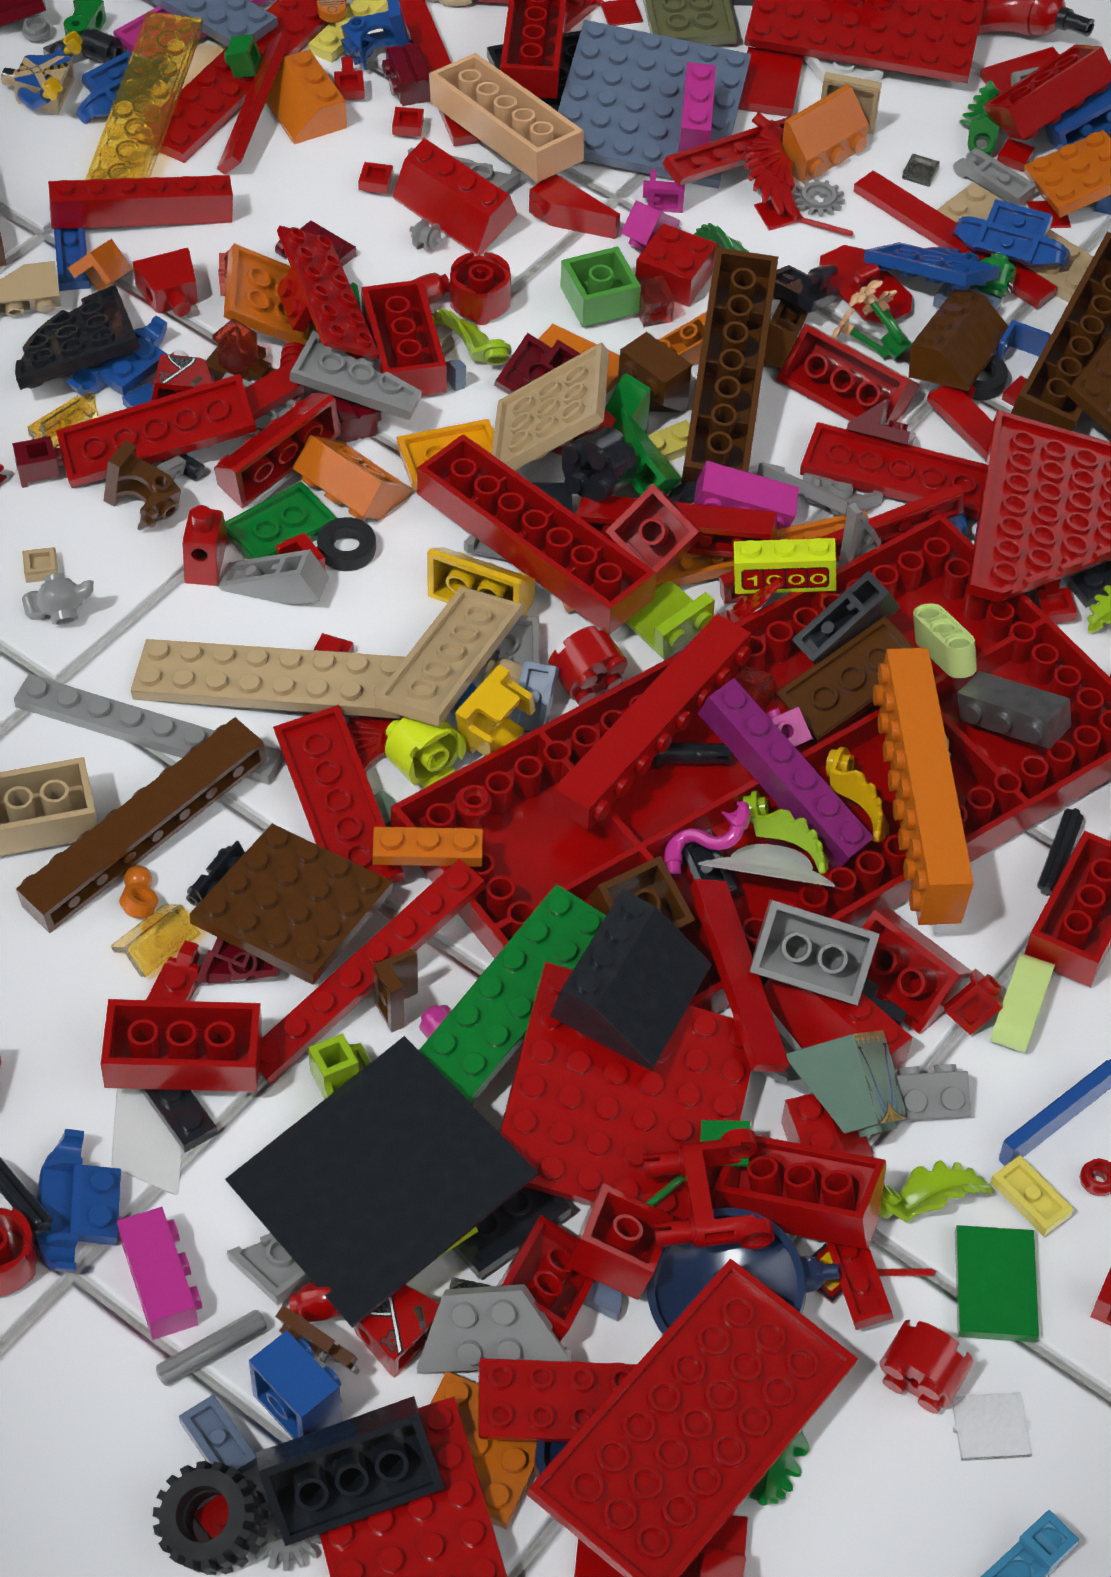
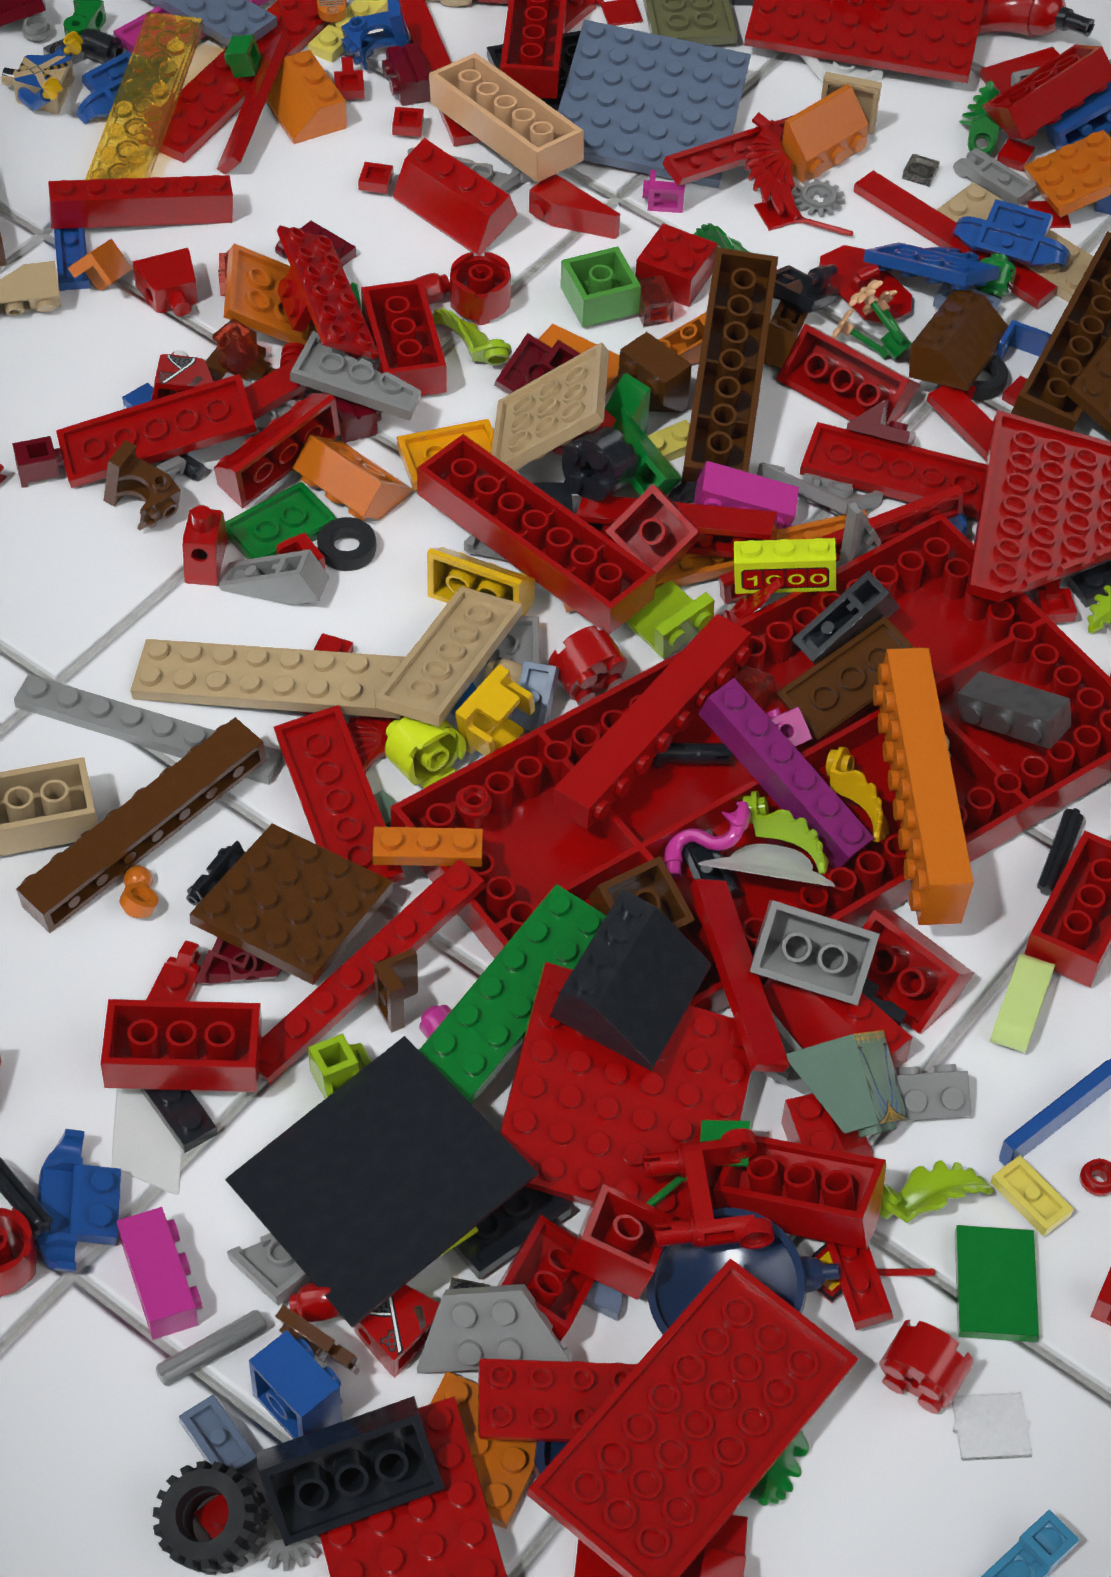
black plate [15,284,141,390] -> none
tan tile [22,547,59,583] -> none
light grey piece [22,573,94,625] -> none
clear yellow panel [27,392,98,449] -> none
blue plate [66,315,167,397] -> none
clear yellow panel [110,904,201,977] -> none
light grey wheel [409,218,443,252] -> none
sand blue tile [446,359,466,391] -> none
dark pink slope [621,200,681,250] -> none
dark pink brick [678,62,716,152] -> none
red tile [738,47,804,117] -> none
yellowish green beam [913,604,977,678] -> none
red bracket [944,968,1003,1035] -> none

